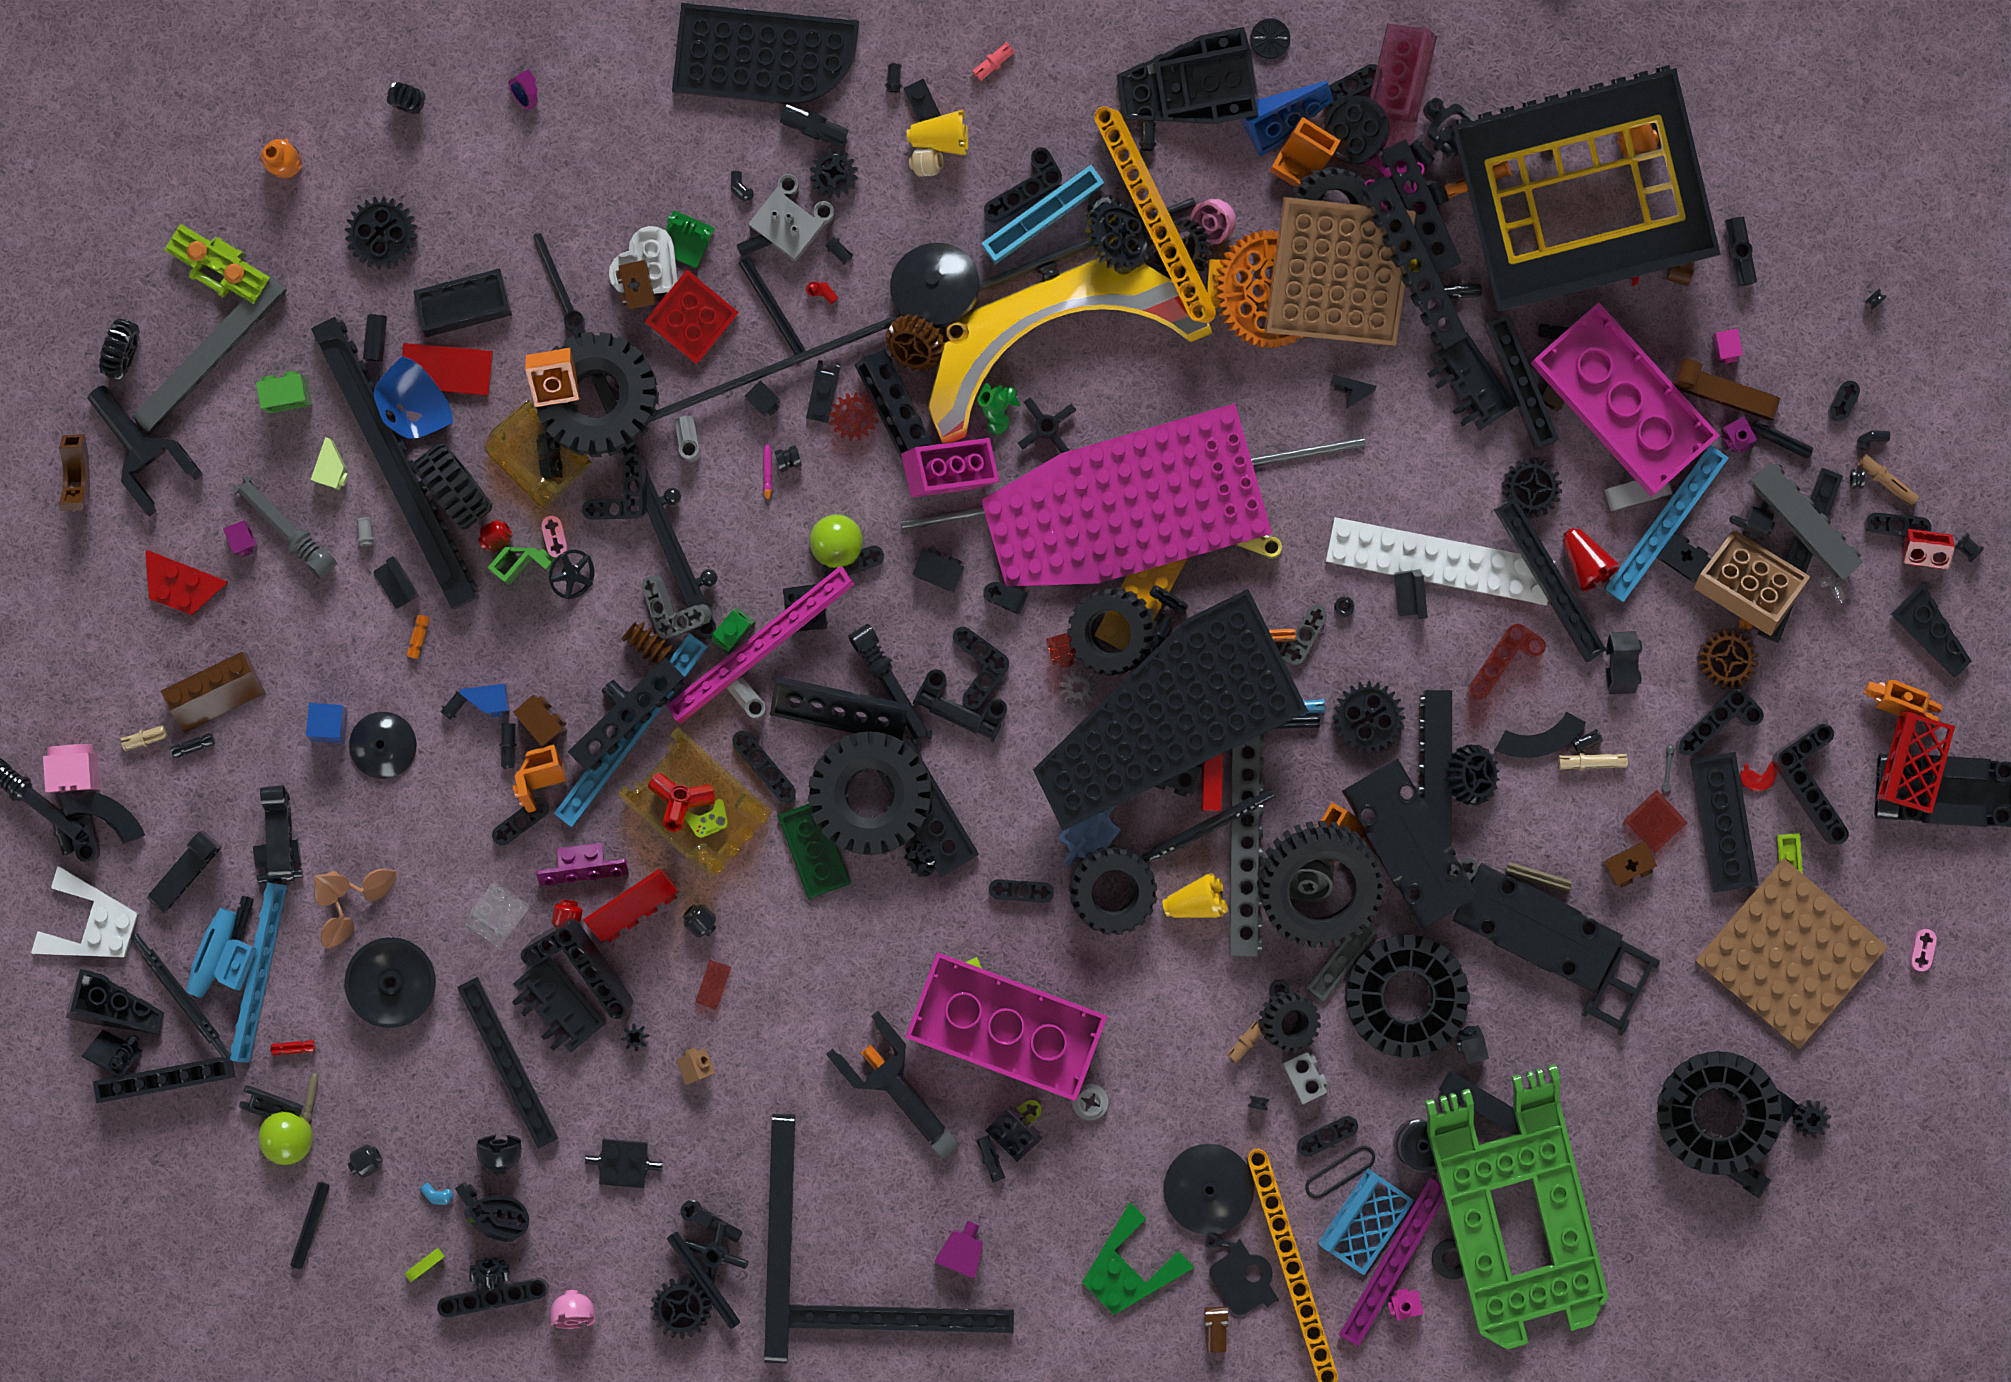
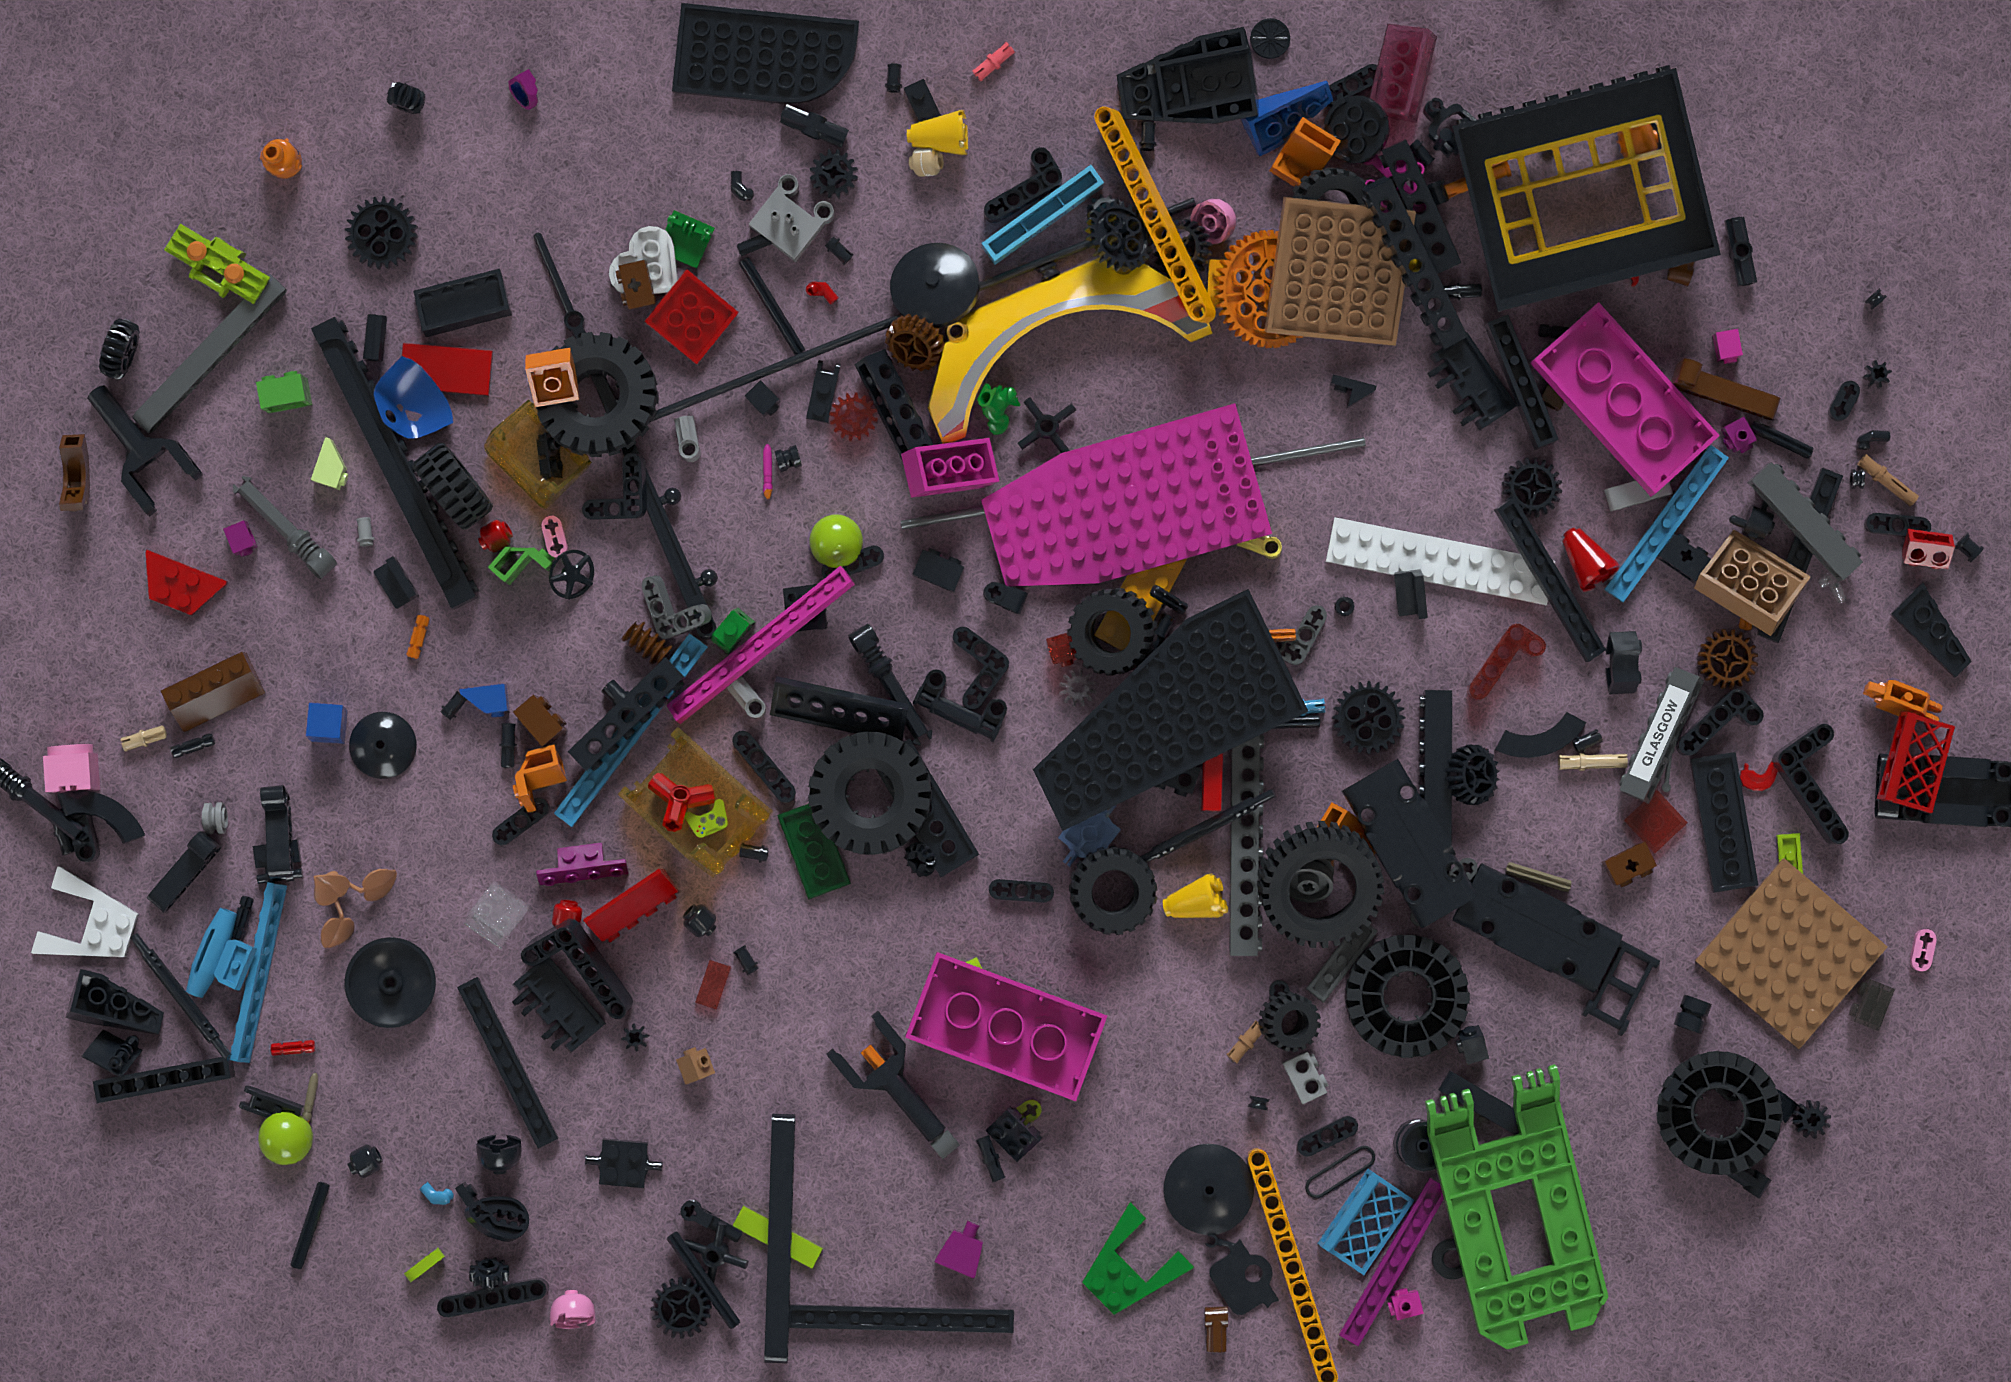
light grey gear [1072,1084,1108,1120] -> none
none -> light grey wheel [202,802,228,835]
none -> black pin [733,945,759,976]
none -> lime tile [733,1205,823,1268]
none -> black pin [739,843,769,863]
none -> dark grey brick [1619,667,1704,804]
none -> black wheel [1673,994,1712,1034]
none -> clear smoke brick [1849,979,1895,1031]
none -> black gear [1862,360,1892,389]

